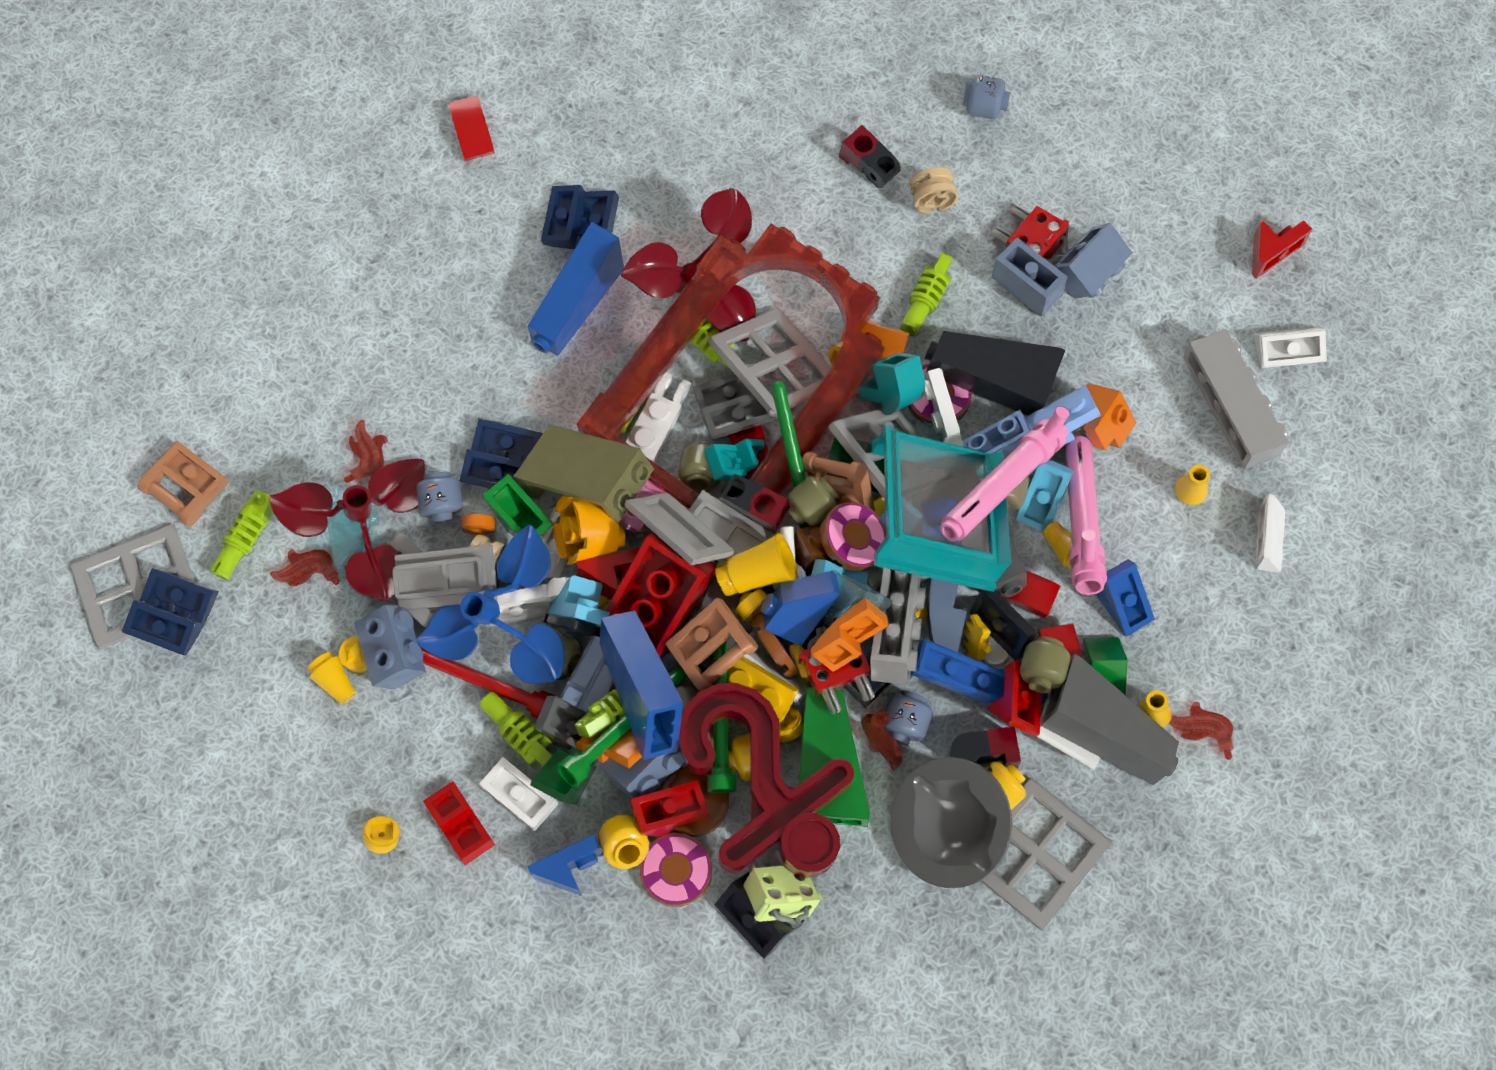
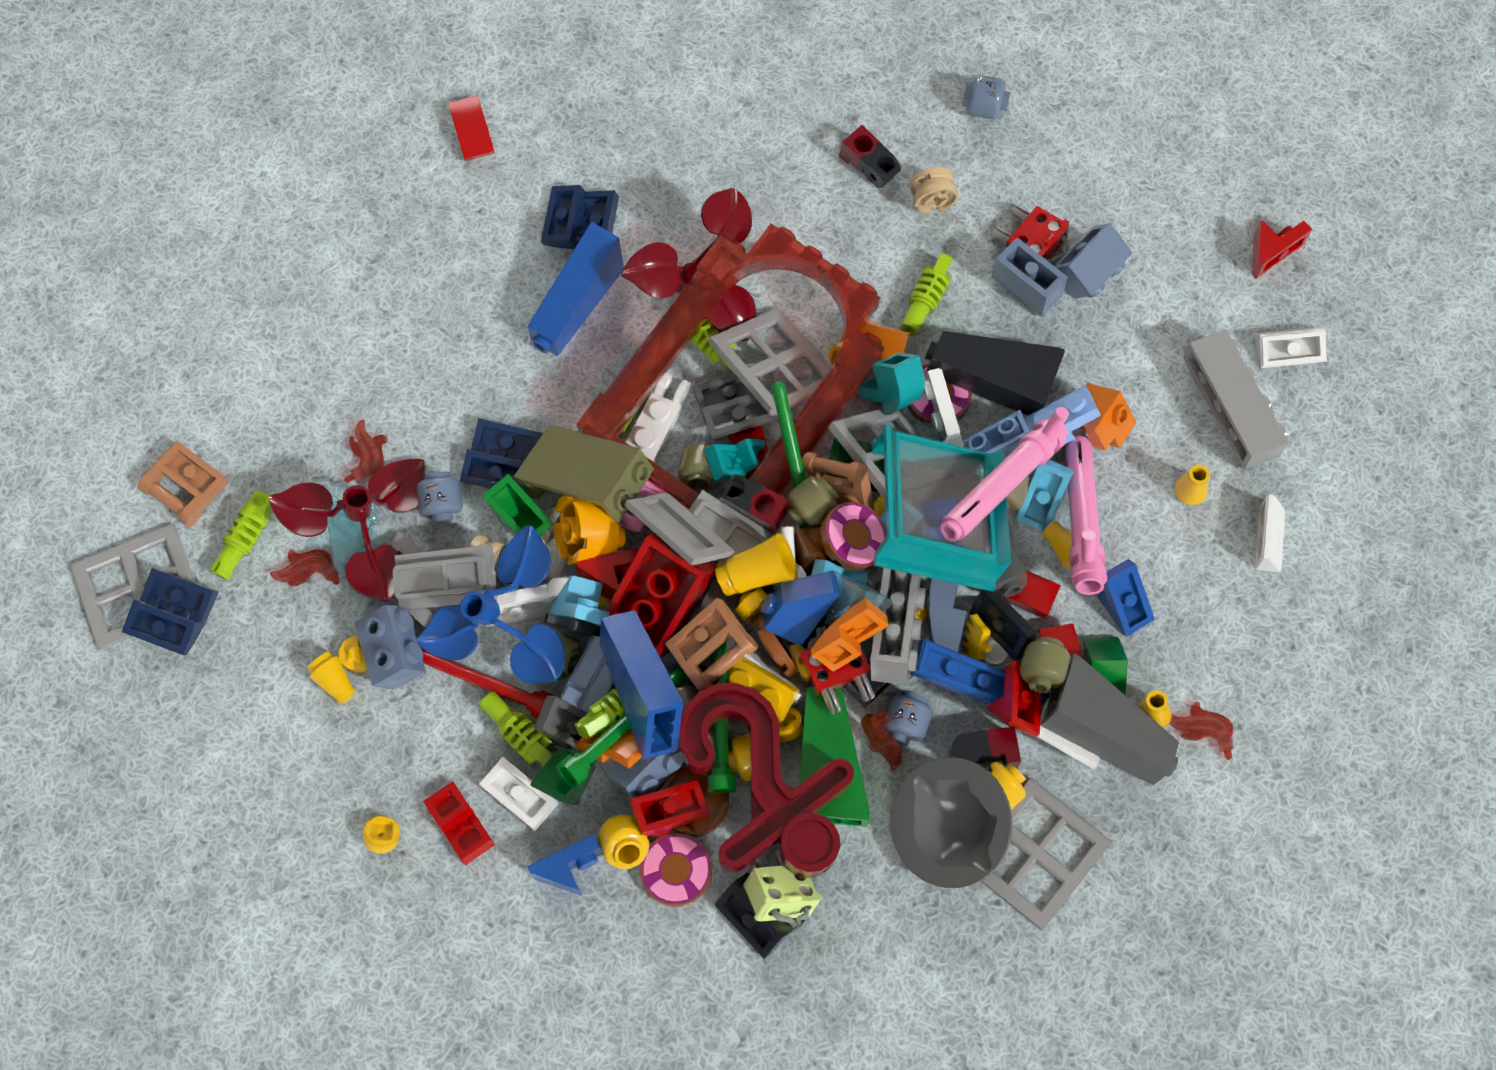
orange tile [462,514,496,535] -> none

